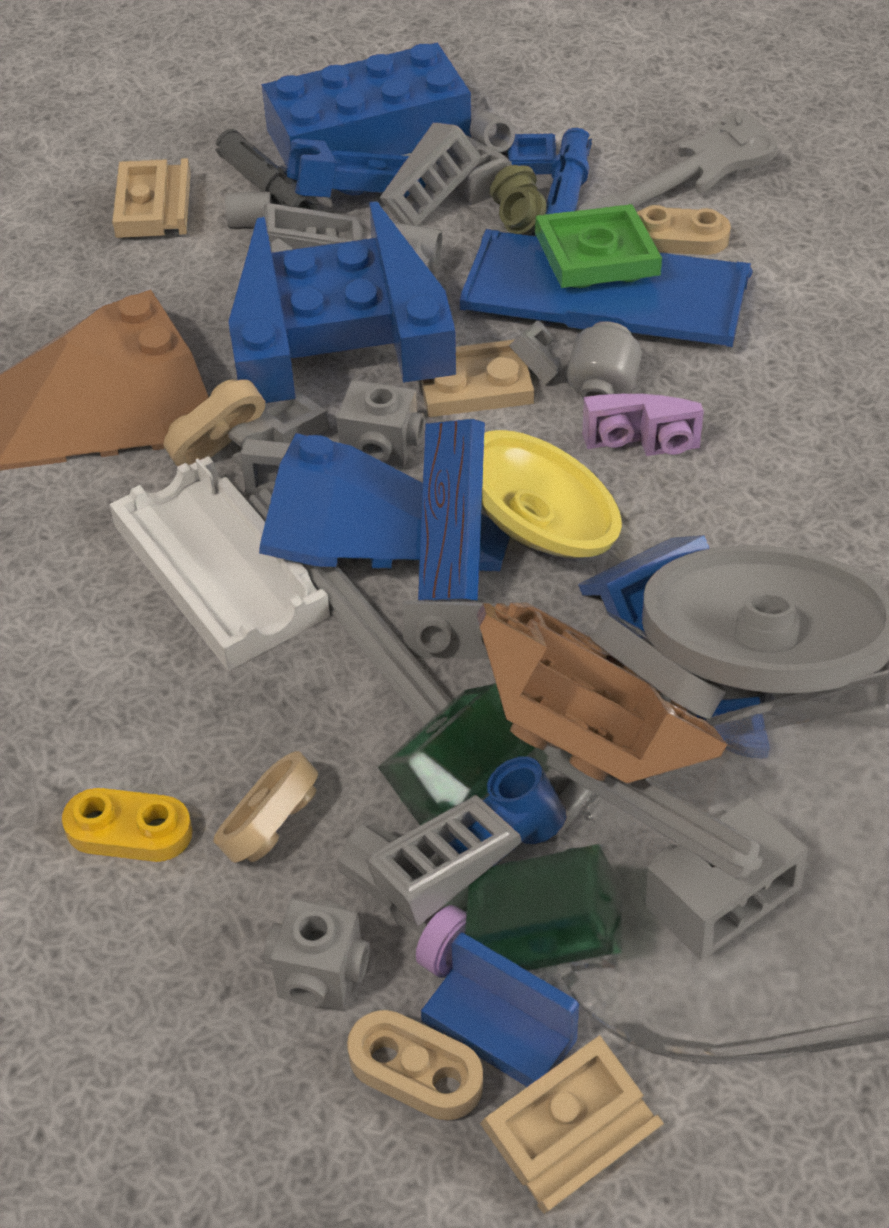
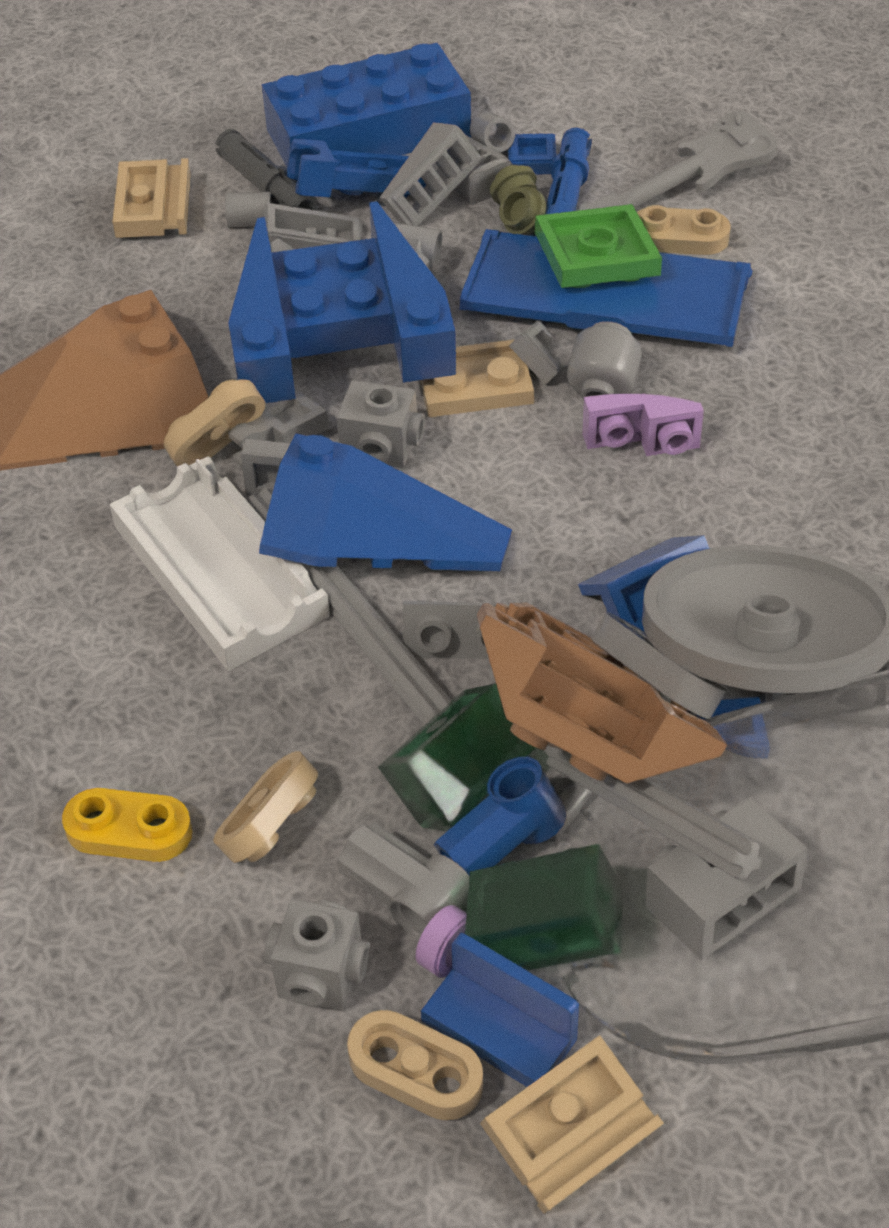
light grey slope [366,795,522,927] -> none
blue tile [418,419,485,602] -> none
light yellow dish [482,430,622,558] -> none

